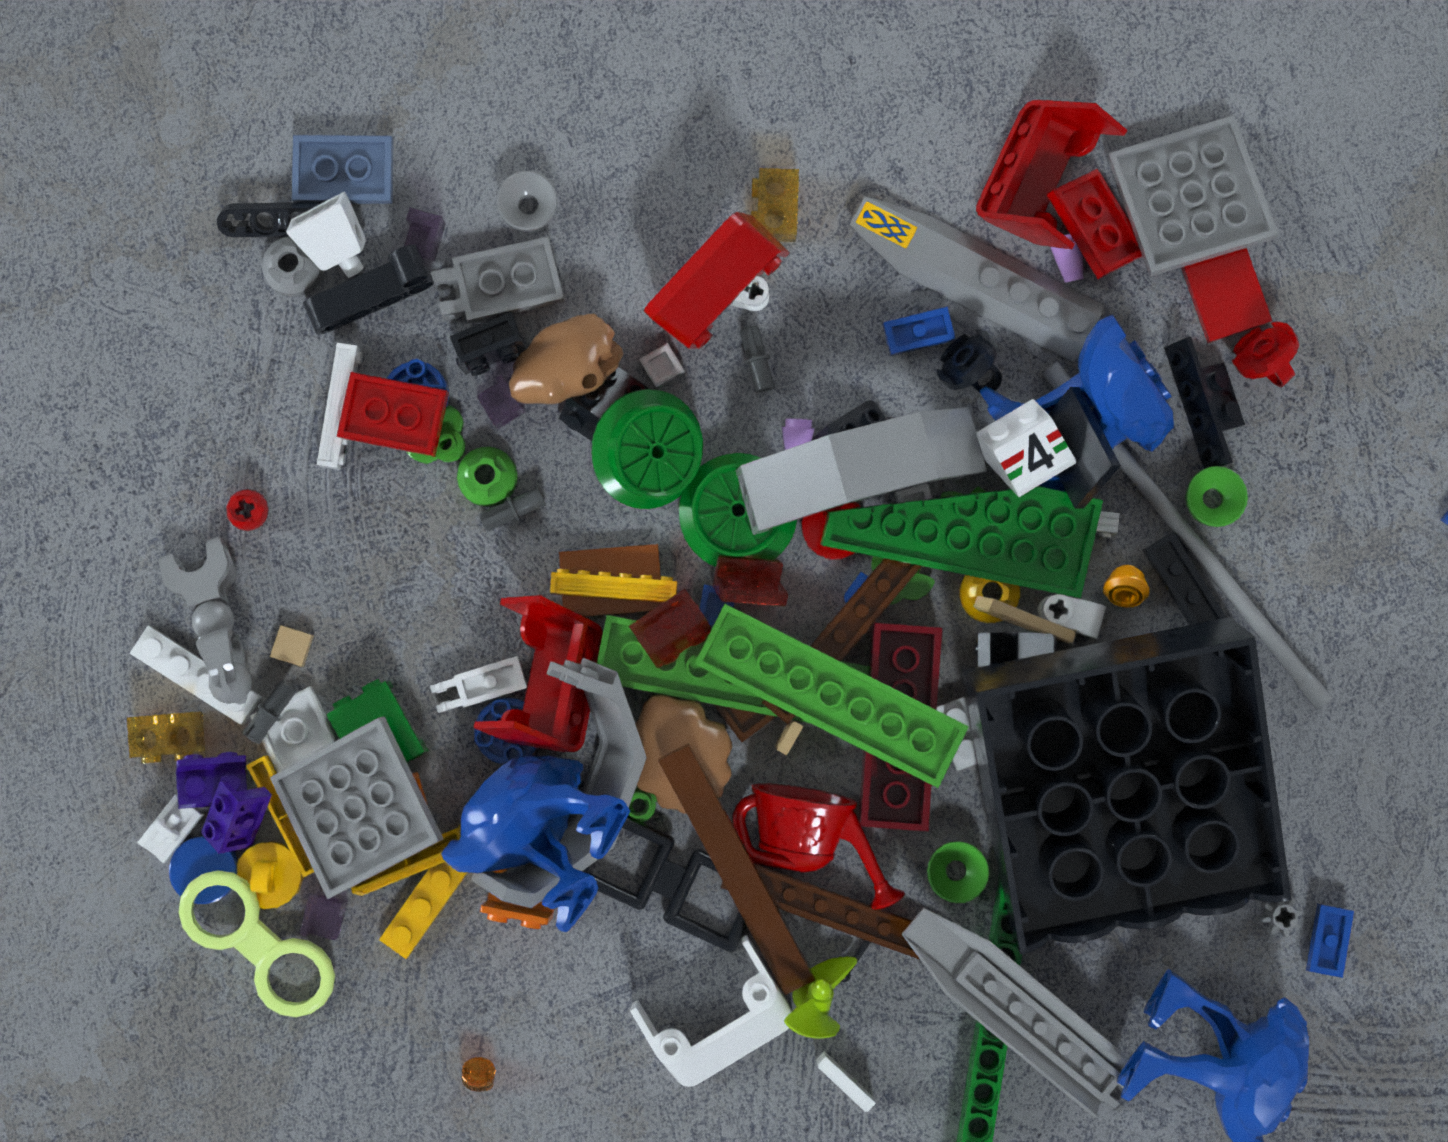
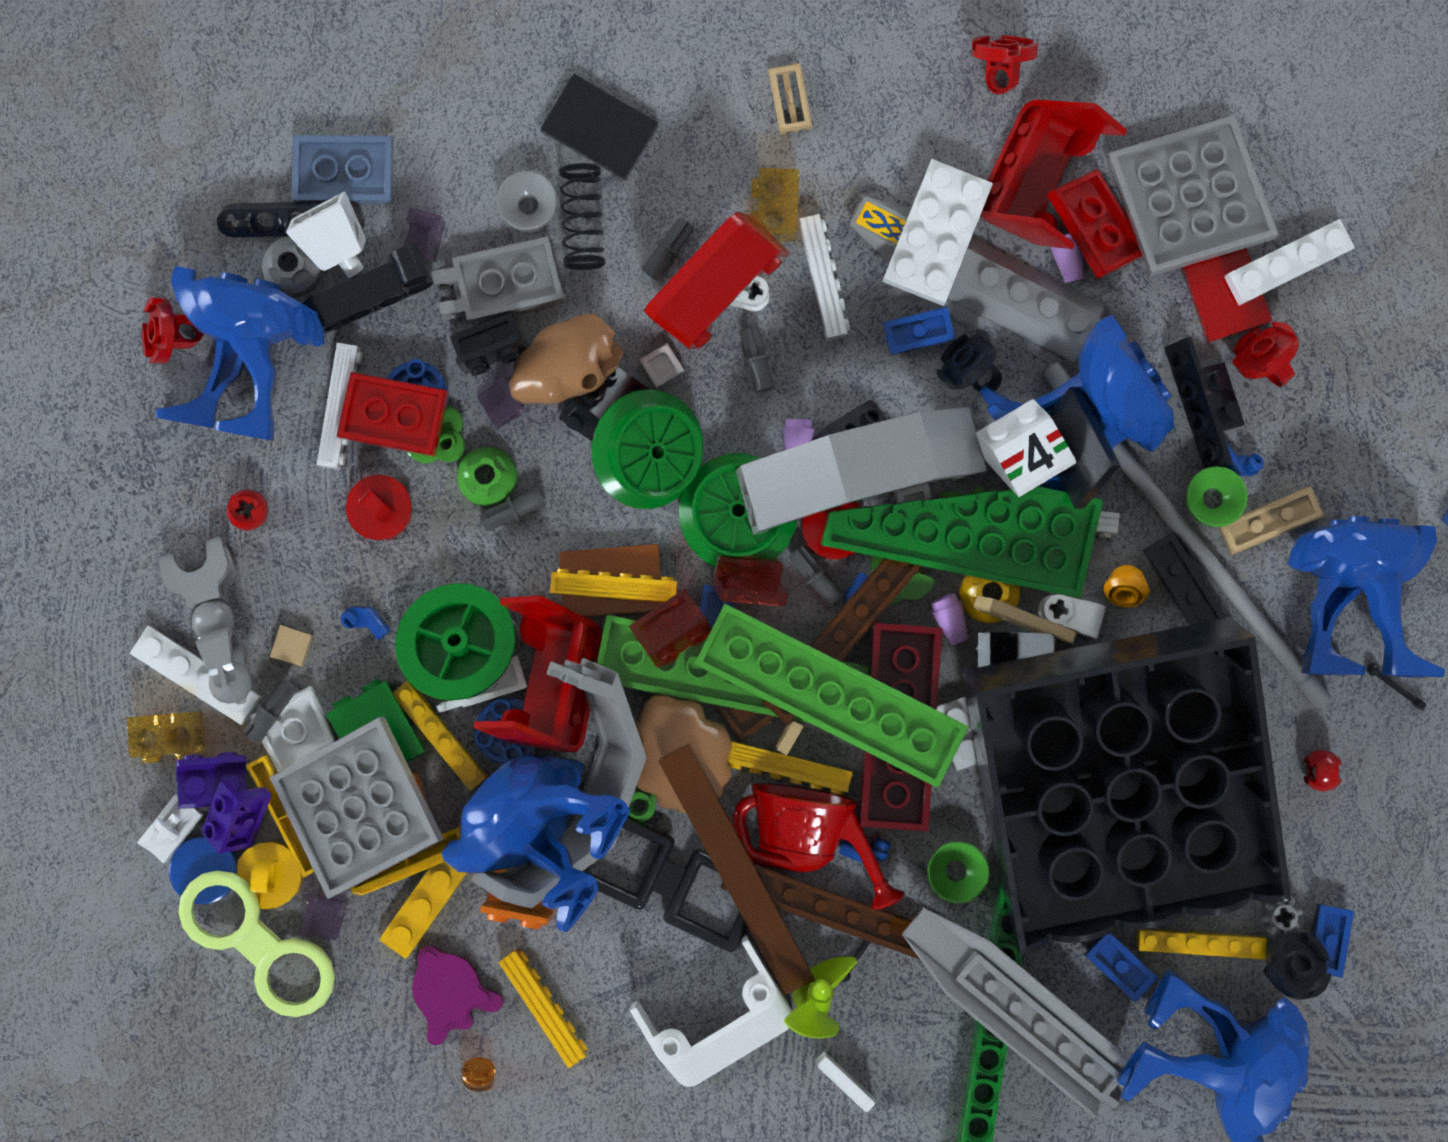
none -> red tile [142,297,204,364]
none -> blue animal [155,266,324,441]
none -> blue arm [340,606,391,641]
none -> red tile [345,474,412,541]
none -> yellow piece [393,681,489,791]
none -> green piece [395,583,516,700]
none -> magenta tile [412,945,503,1045]
none -> yellow piece [498,948,588,1069]
none -> black tile [540,74,659,181]
none -> black piece [559,163,606,270]
none -> dark grey axle [641,218,694,281]
none -> yellow piece [727,741,853,795]
none -> tan tile [768,63,812,135]
none -> dark grey axle [789,545,844,607]
none -> white piece [799,214,850,341]
none -> blue arm [840,838,891,863]
none -> white plate [882,159,993,306]
none -> lavender cone [930,593,969,645]
none -> red tile [971,35,1038,95]
none -> blue plate [1084,933,1158,1003]
none -> yellow piece [1135,928,1267,959]
none -> tan tile [1218,486,1324,556]
none -> white plate [1224,219,1355,306]
none -> blue arm [1224,442,1264,477]
none -> black tile [1263,931,1331,1000]
none -> blue animal [1287,516,1445,678]
none -> red piece [1303,749,1342,792]
none -> black hinge [1366,663,1427,711]

